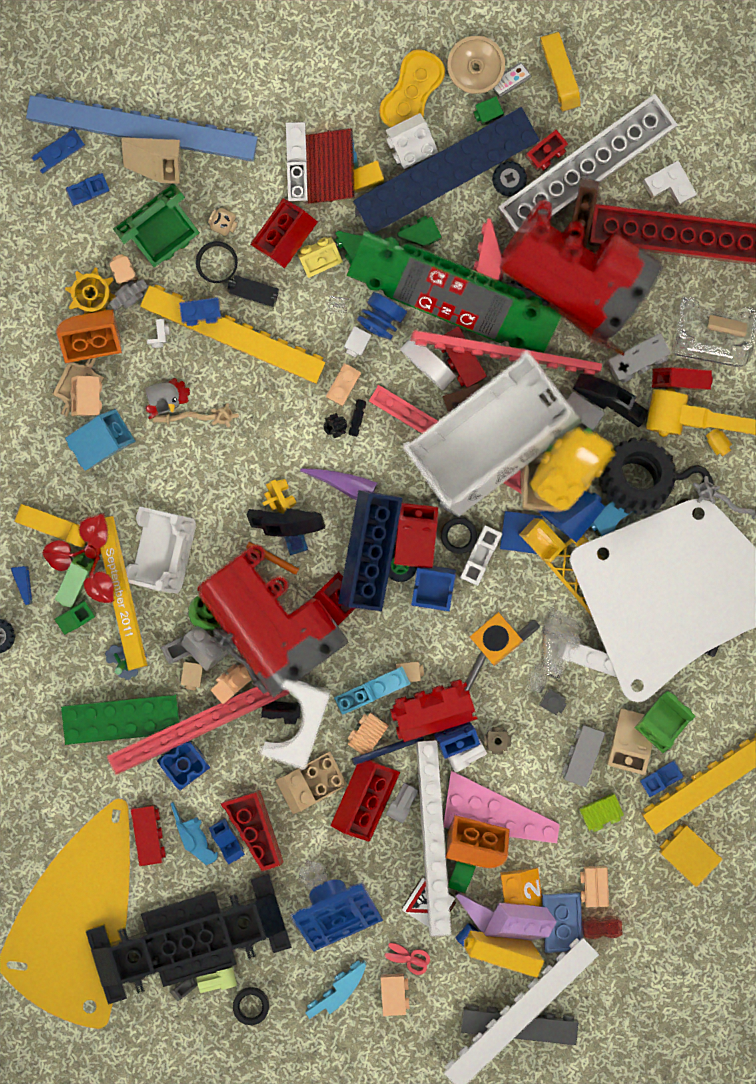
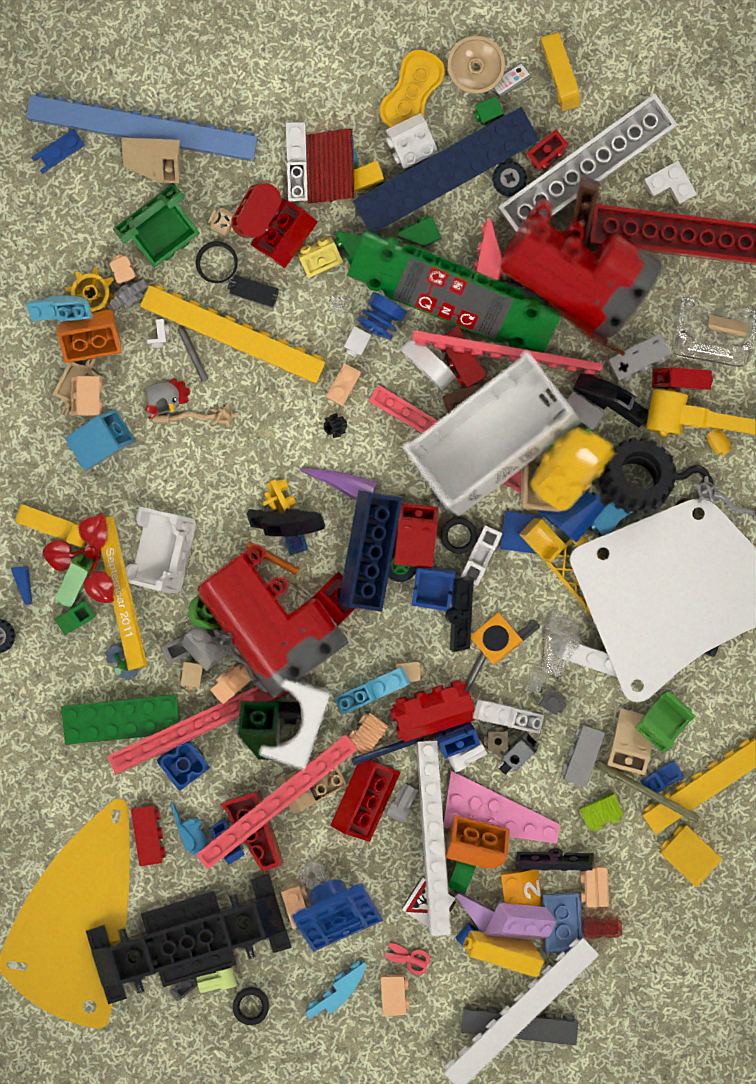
blue slope [66,173,110,207] -> none
blue brick [179,298,222,326] -> none
black axle [348,399,366,437] -> none
none -> medium azure slope [26,295,93,321]
none -> flat silver bar [178,327,209,382]
none -> coral plate [196,734,358,870]
none -> red brick [232,183,281,238]
none -> dark green slope [237,700,280,760]
none -> light nougat brick [281,884,310,929]
none -> black hinge [445,576,474,652]
none -> white slope [473,699,544,734]
none -> torso [498,731,539,775]
none -> black hinge [515,848,594,871]
none -> olive bar [595,760,700,823]

